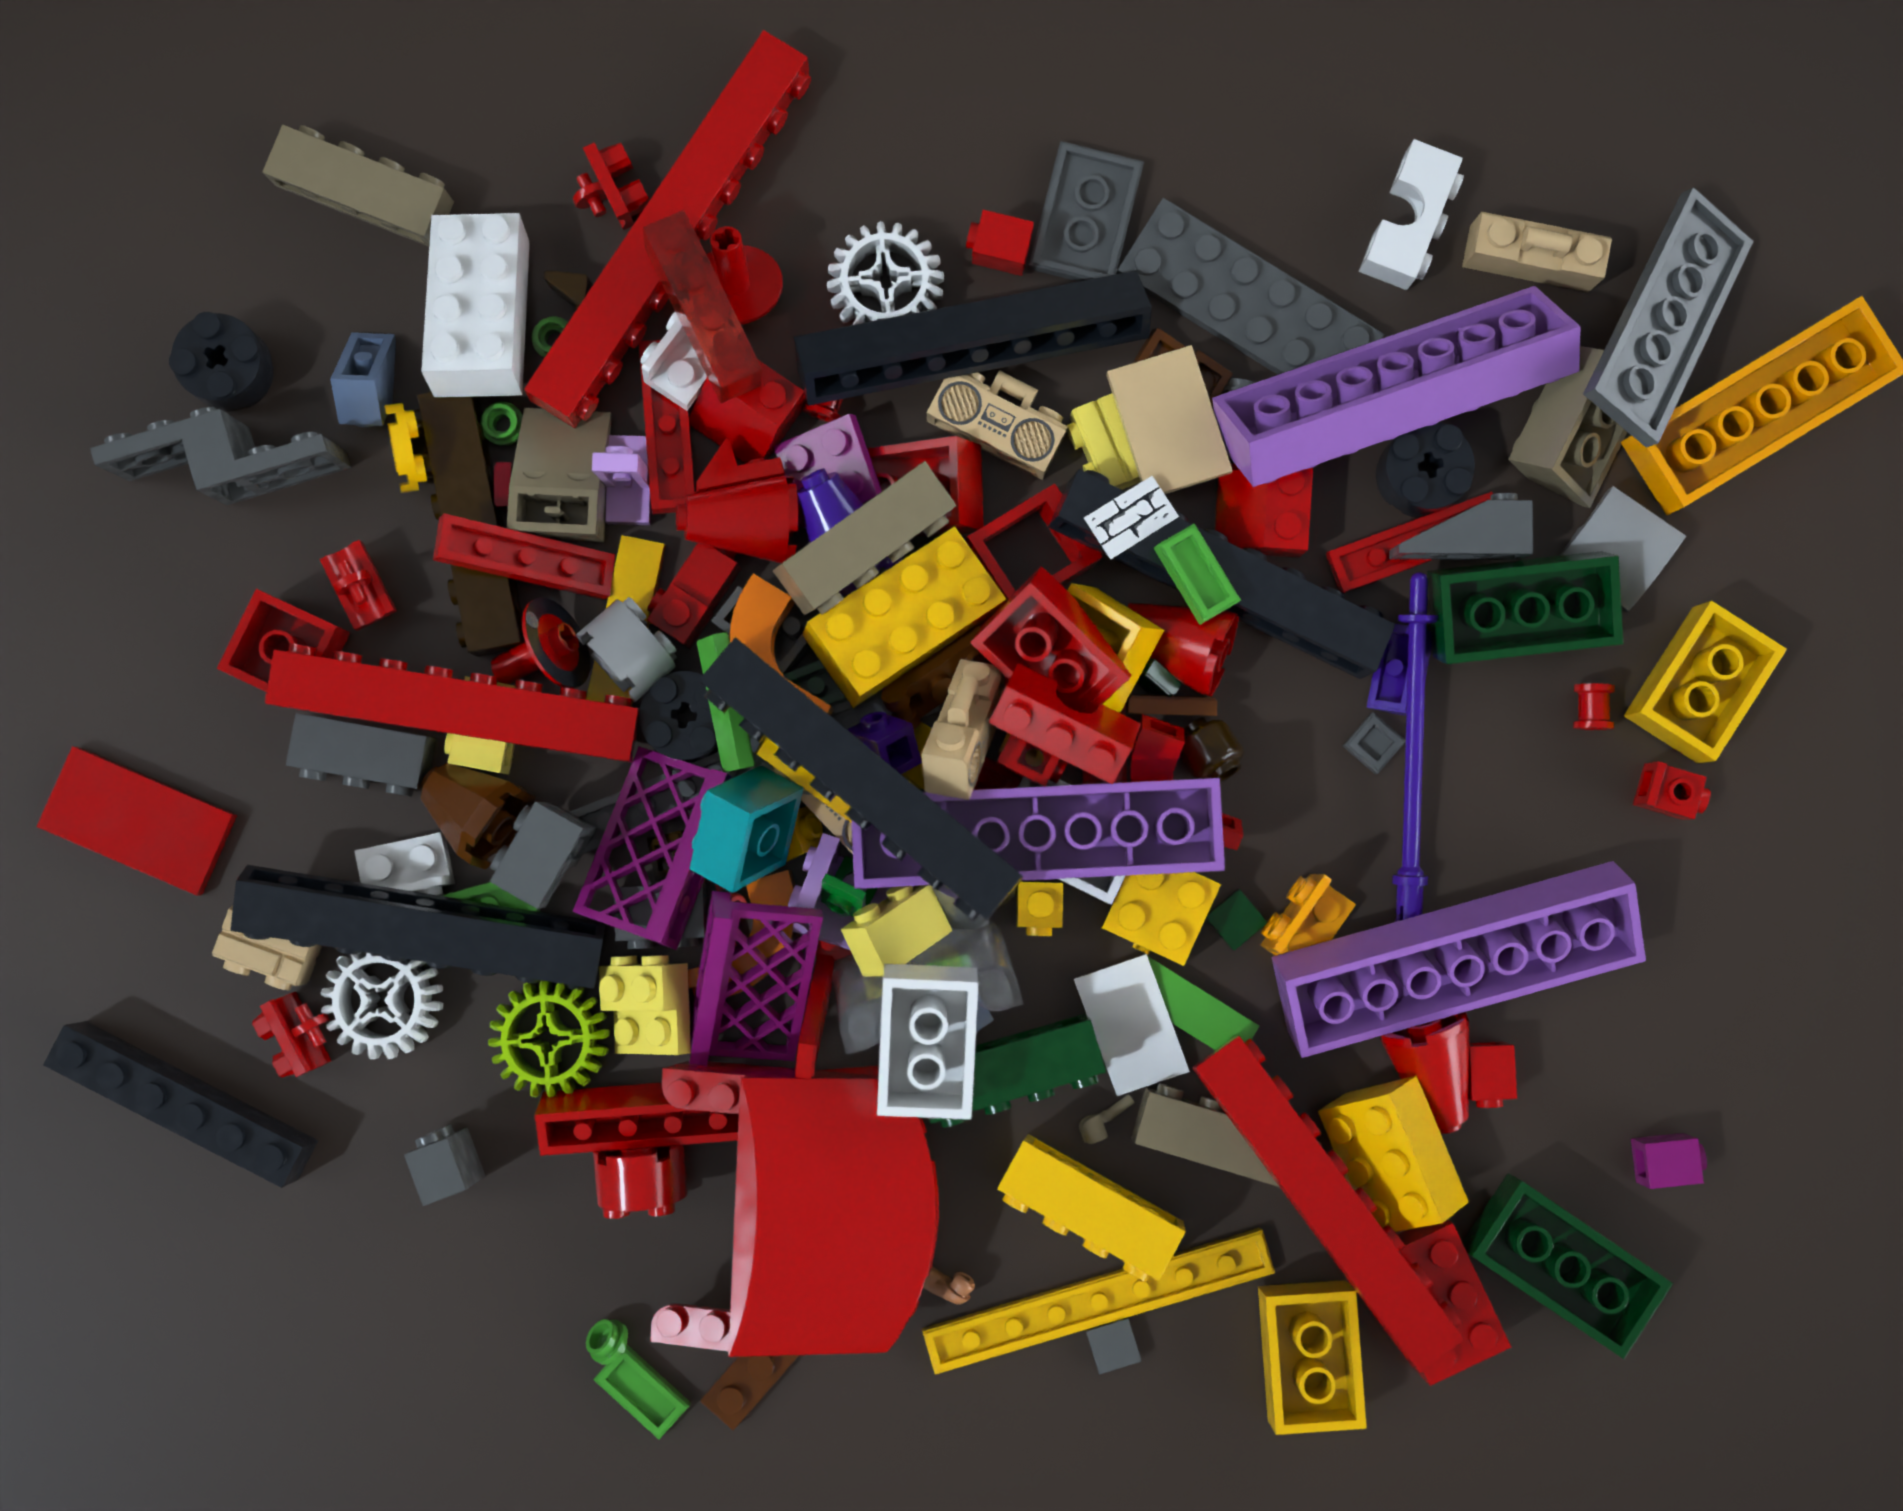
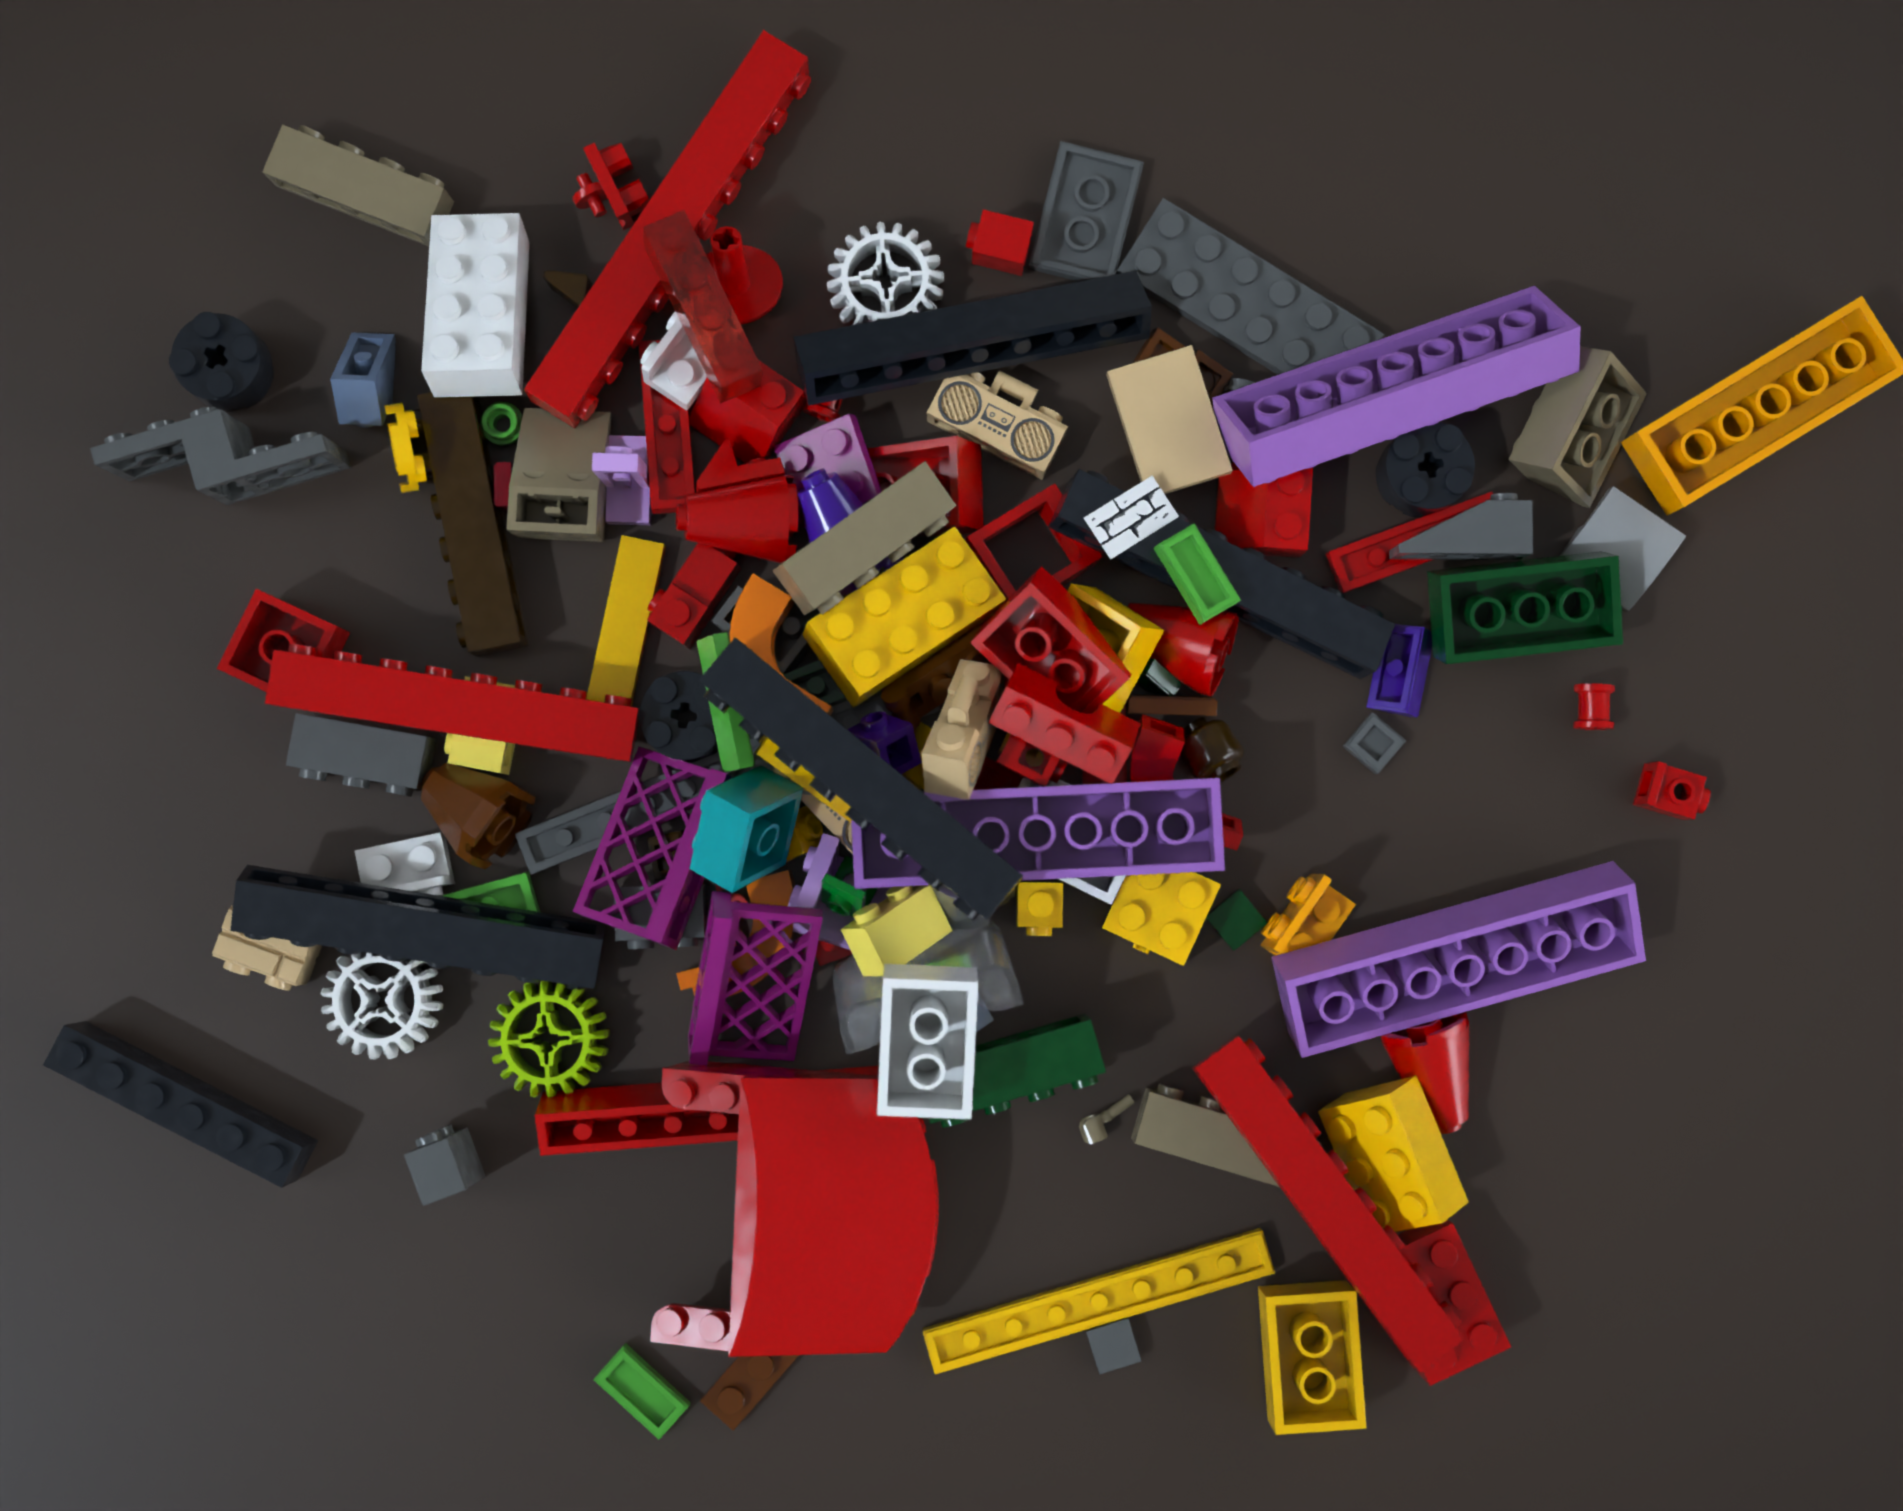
red tile [36,746,237,896] -> none
red hips [252,991,332,1077] -> none
red hips [319,539,397,631] -> none
red plate [433,513,615,600] -> none
dark grey brick [489,802,598,909] -> none
piece [491,597,590,689] -> none
bright green plate [532,316,568,358] -> none
light grey brick [576,597,677,702] -> none
bright green plate [586,1319,628,1365] -> none
red brick [593,1145,688,1219] -> none
light yellow plate [599,955,691,1055] -> none
red tile [795,954,835,1080] -> none
nougat arm [923,1266,975,1305] -> none
yellow brick [997,1134,1186,1282] -> none
light yellow brick [1066,393,1141,490] -> none
white sticker [1074,954,1190,1096] -> none
bright green tile [1147,956,1259,1050] -> none
white arch [1359,139,1464,290] -> none
dark purple bar [1392,572,1438,922] -> none
tan piece [1462,212,1612,292] -> none
dark green brick [1462,1173,1674,1359] -> none
red brick [1469,1041,1517,1108] -> none
plate [1583,187,1753,448] -> none
yellow brick [1624,600,1787,764] -> none
magenta brick [1631,1133,1707,1189] -> none

